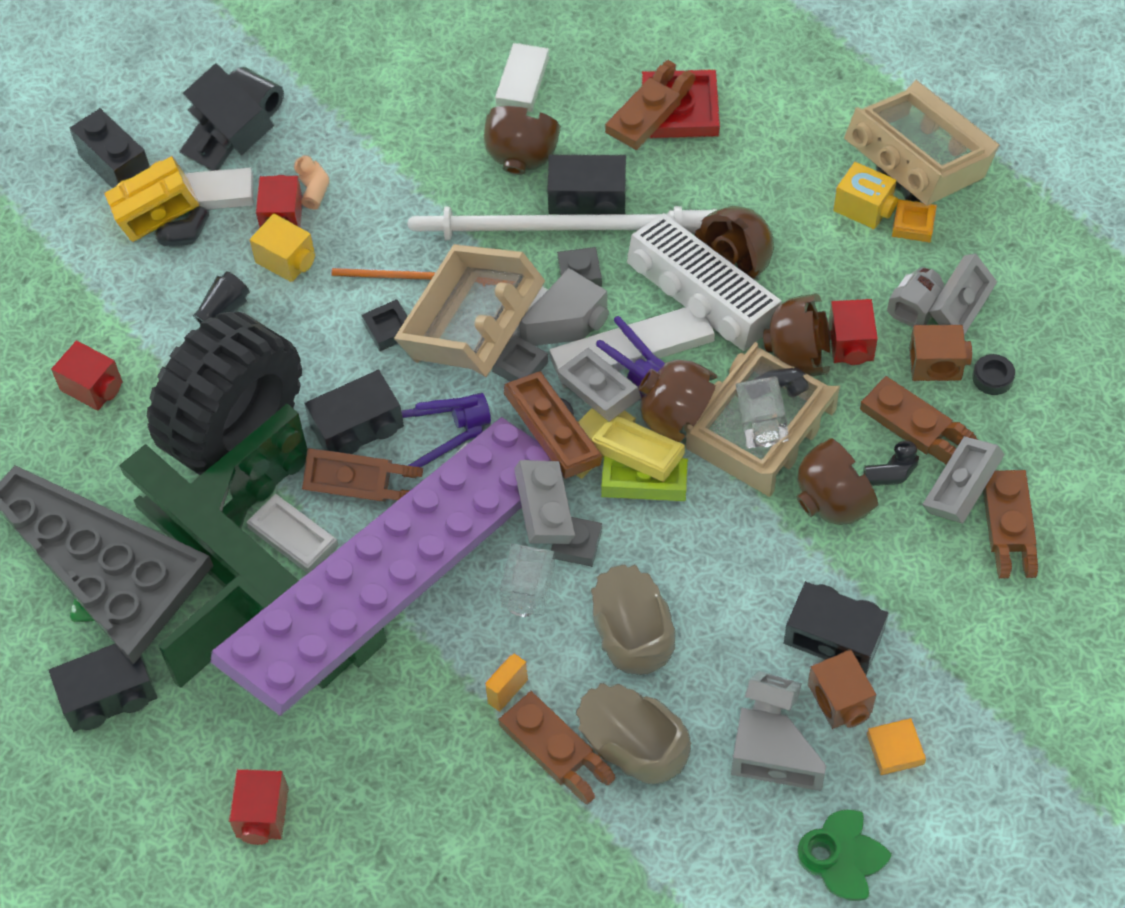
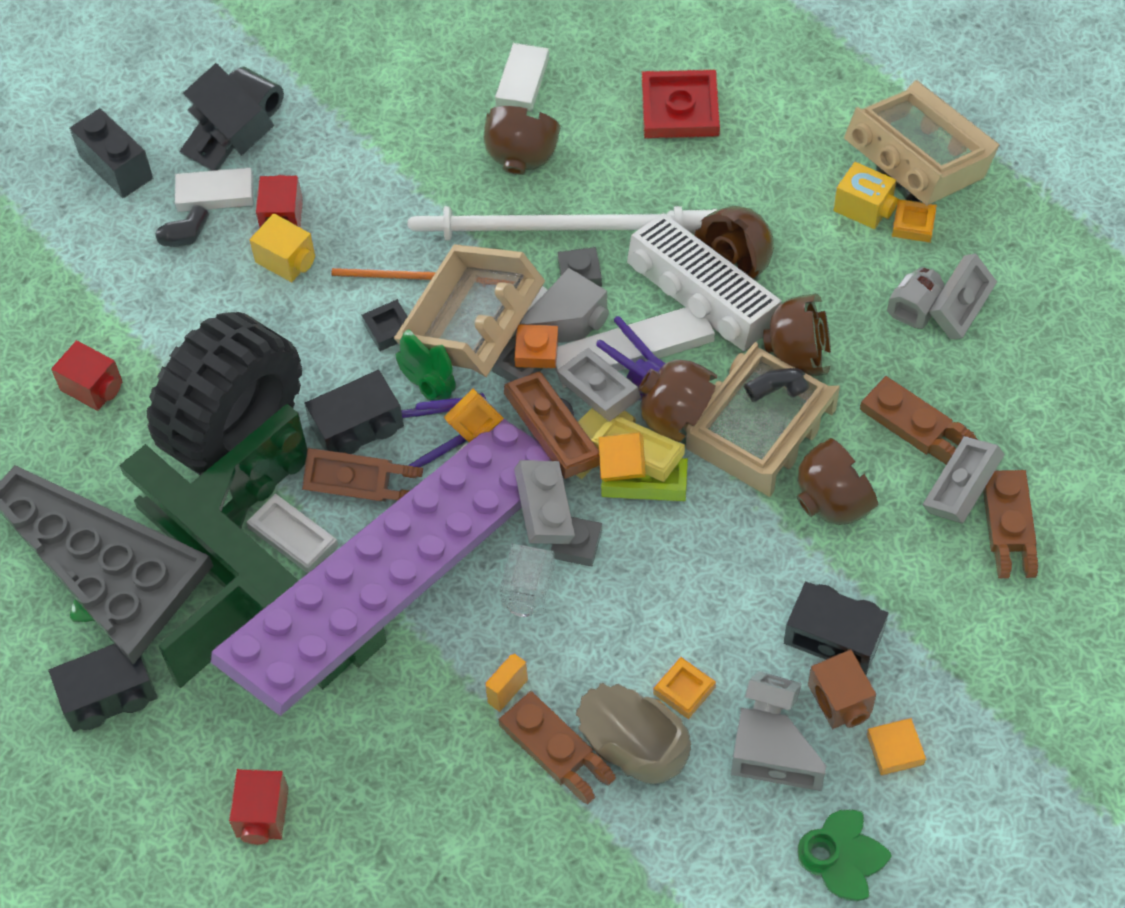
yellow brick [104,156,200,242] -> none
black cone [193,271,250,324] -> none
light nougat arm [294,155,329,210] -> none
black brick [547,155,626,215] -> none
dark tan hair [591,564,675,675] -> none
dark orange hinge [605,60,695,150] -> none
clear brick [735,376,789,449] -> none
red brick [828,299,878,365] -> none
black arm [863,441,919,486] -> none
dark orange brick [909,325,972,381] -> none
black tile [972,354,1015,395] -> none
none -> green plate [395,329,456,401]
none -> light orange tile [444,388,504,443]
none -> orange plate [514,324,558,369]
none -> light orange tile [598,432,646,482]
none -> light orange tile [653,657,716,720]

